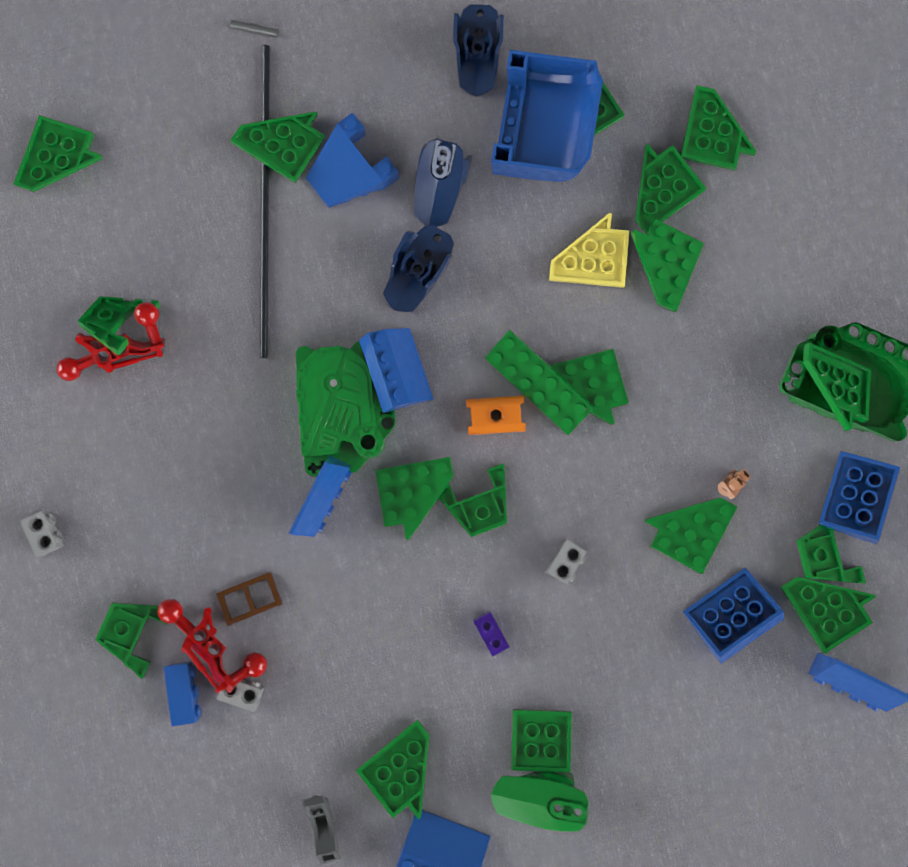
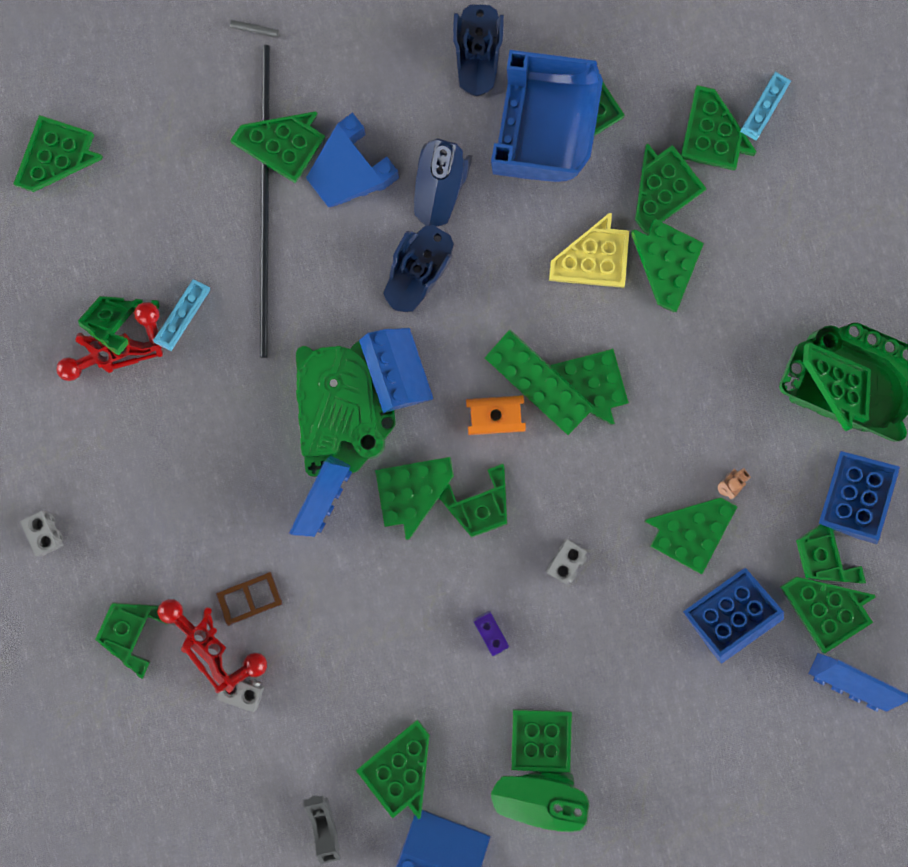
blue brick [164,661,201,727] -> none
none -> medium azure tile [153,279,210,351]
none -> medium azure tile [740,72,791,140]

